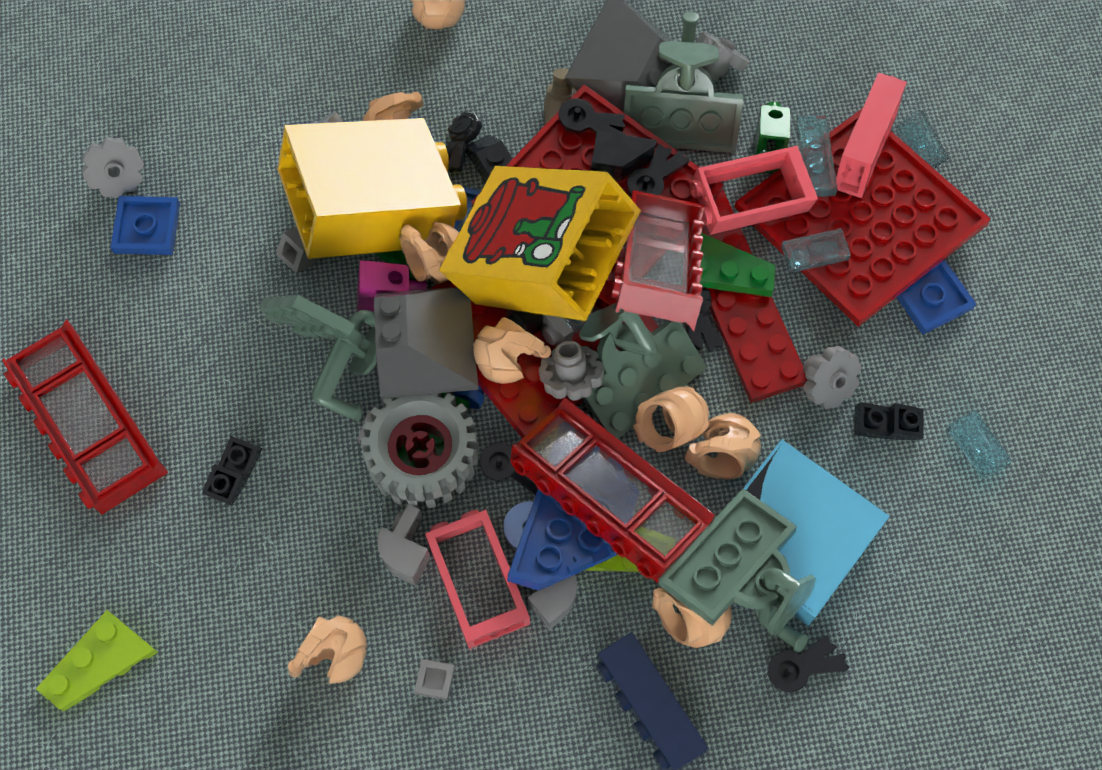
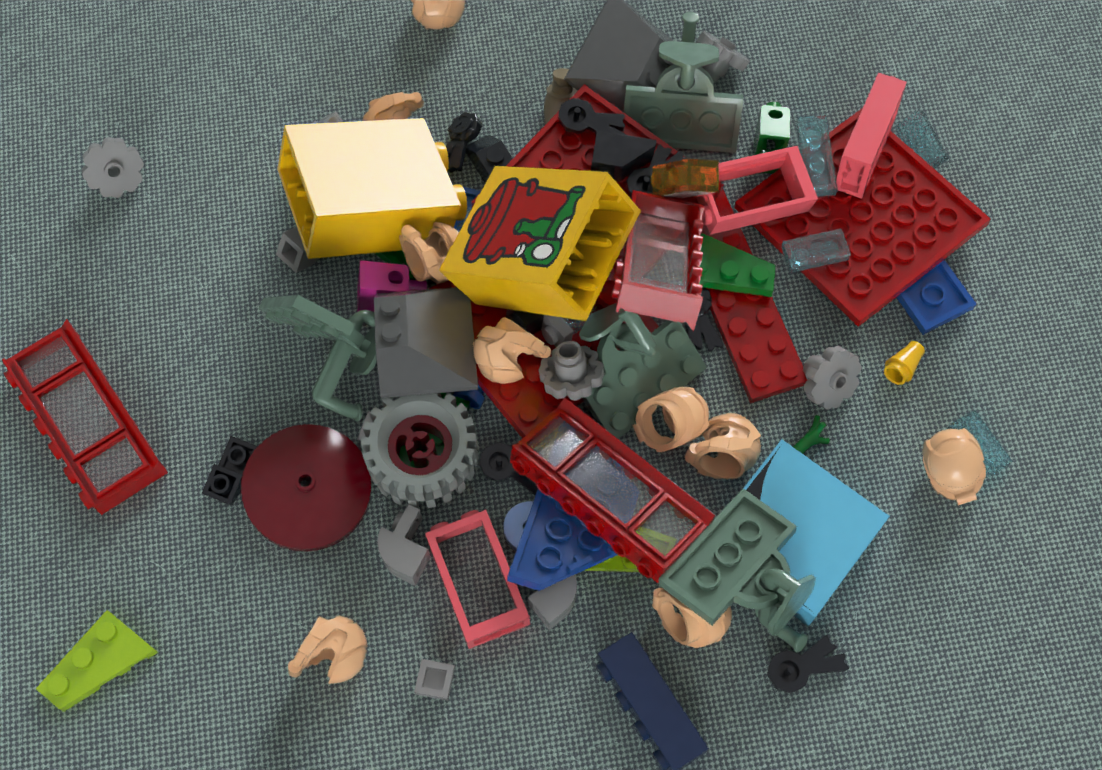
blue plate [110,196,180,255] -> none
black slope [854,402,924,440] -> none
none -> dark red dish [241,424,372,551]
none -> clear yellow brick [651,159,719,198]
none -> green bar [792,415,830,454]
none -> yellow cone [884,341,925,385]
none -> light nougat helmet [922,428,986,505]

